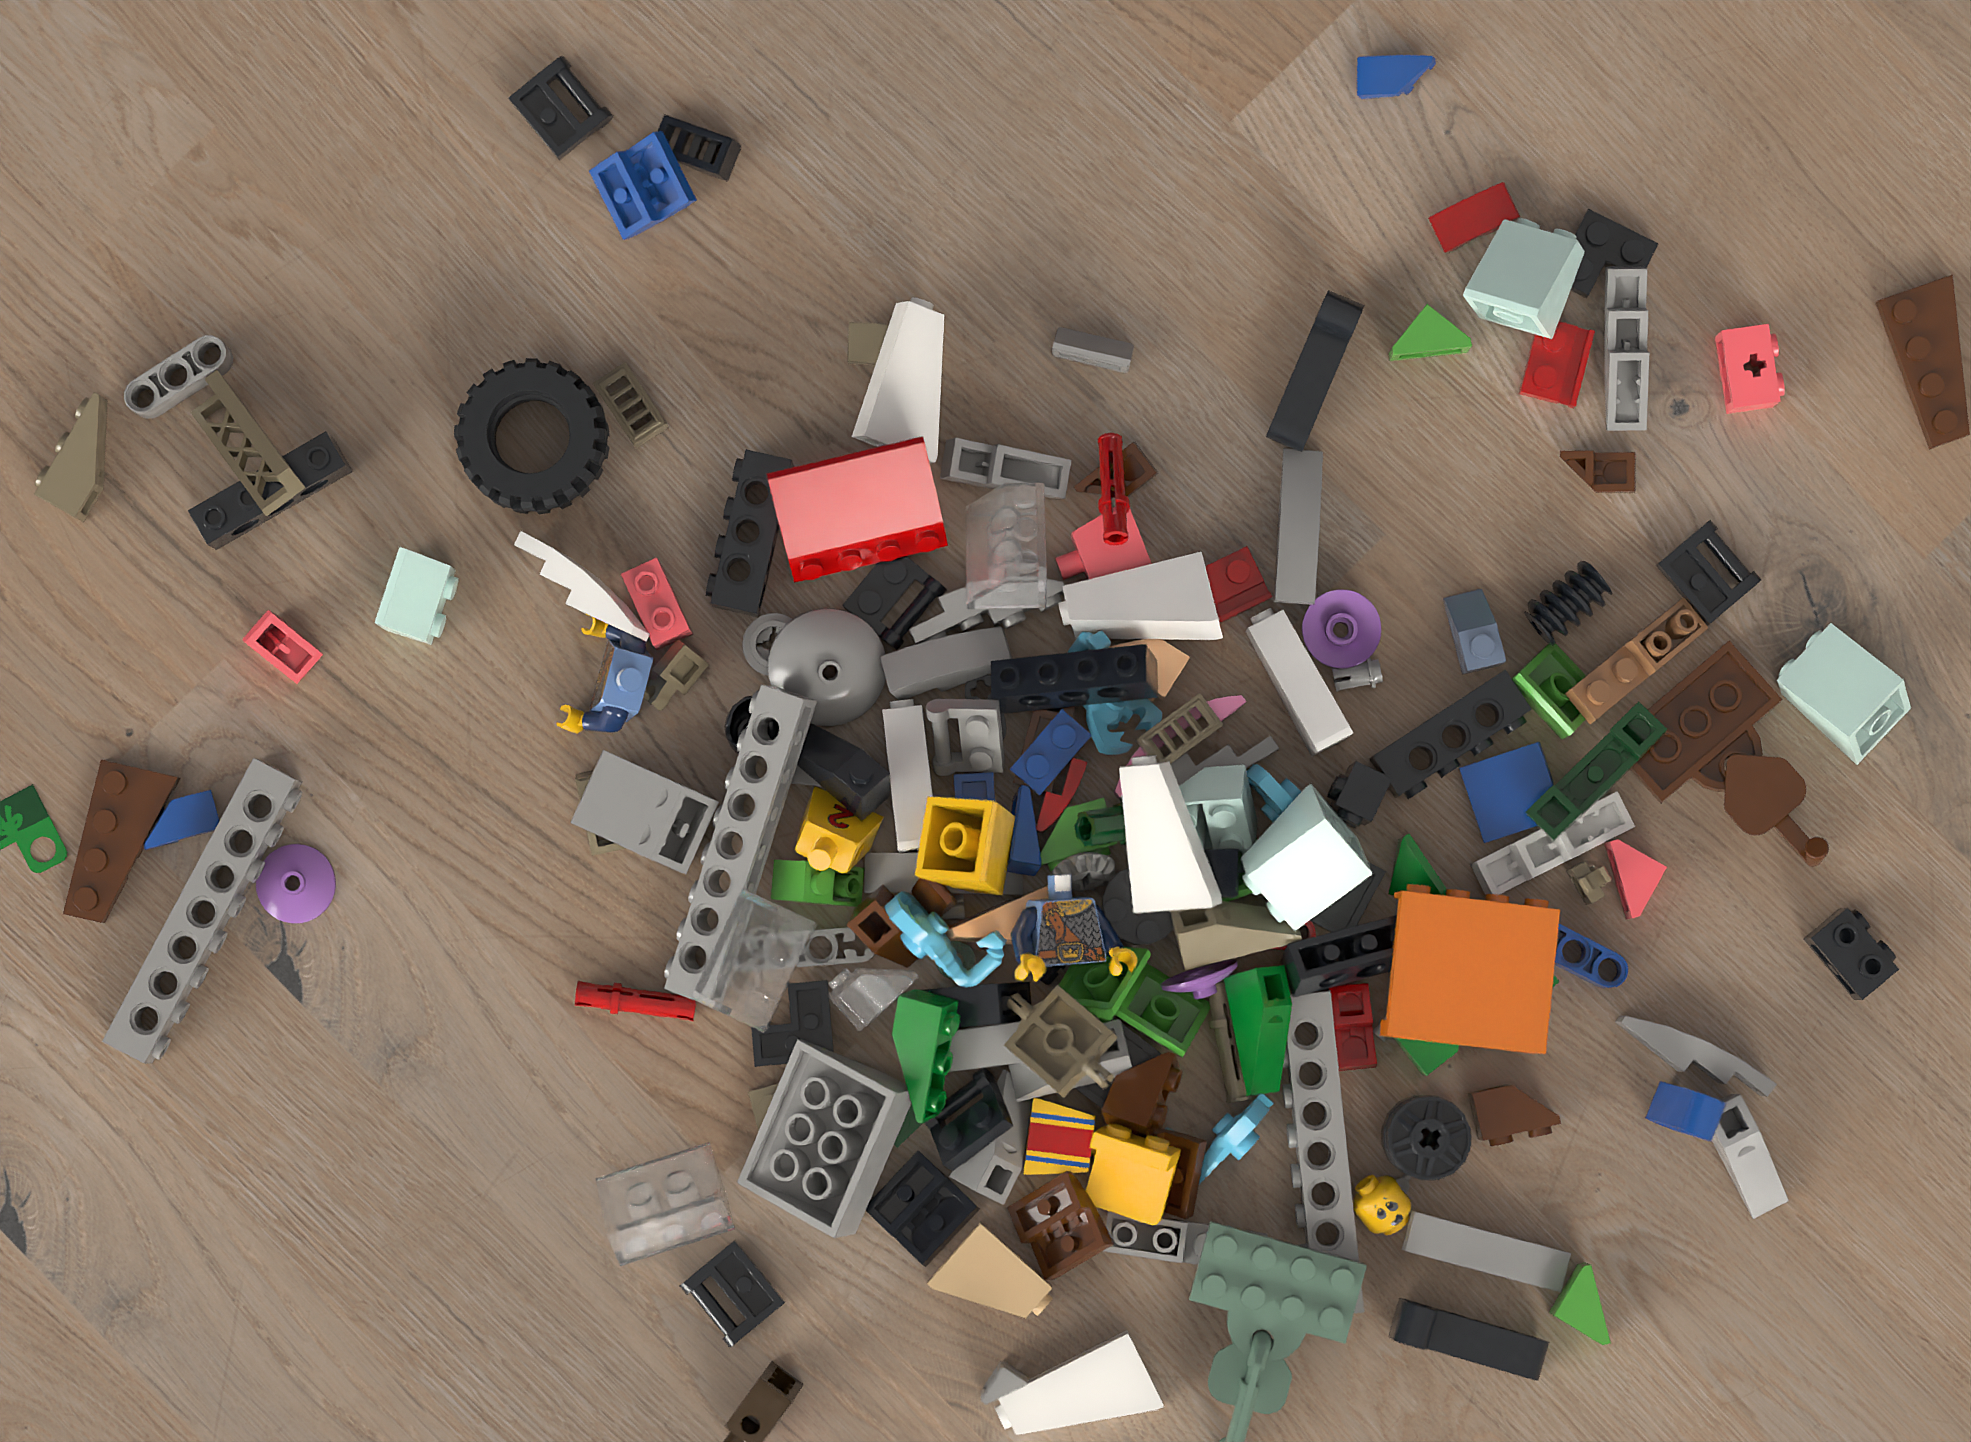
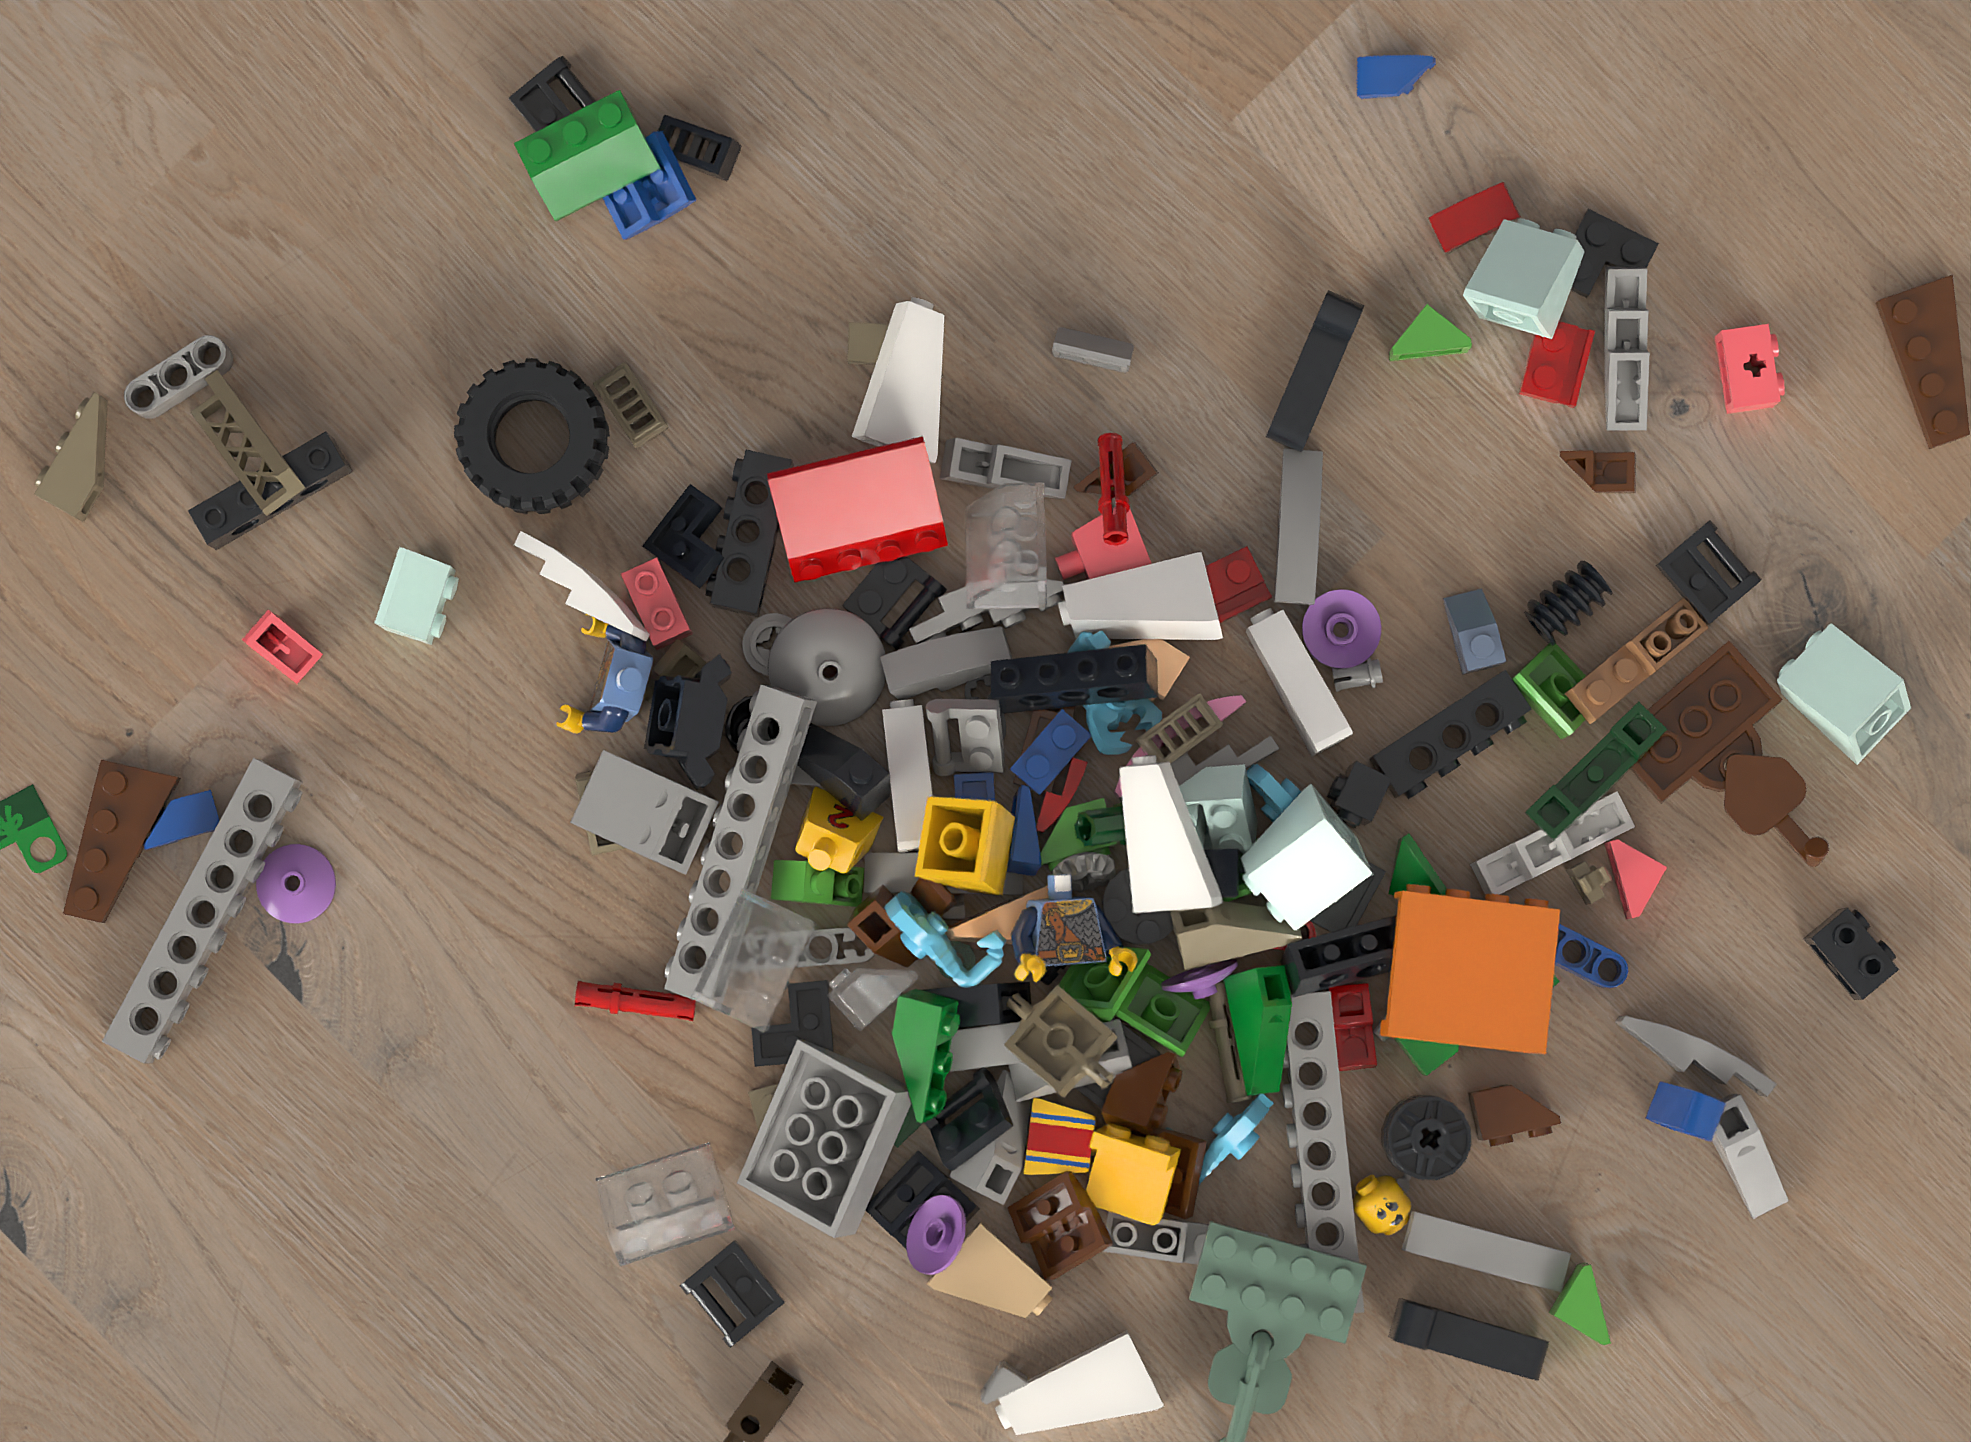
blue slope [1459,742,1554,843] -> none
none -> slope [514,90,661,221]
none -> black plate [642,484,724,589]
none -> black slope [644,654,732,791]
none -> medium lavender dish [906,1195,966,1275]

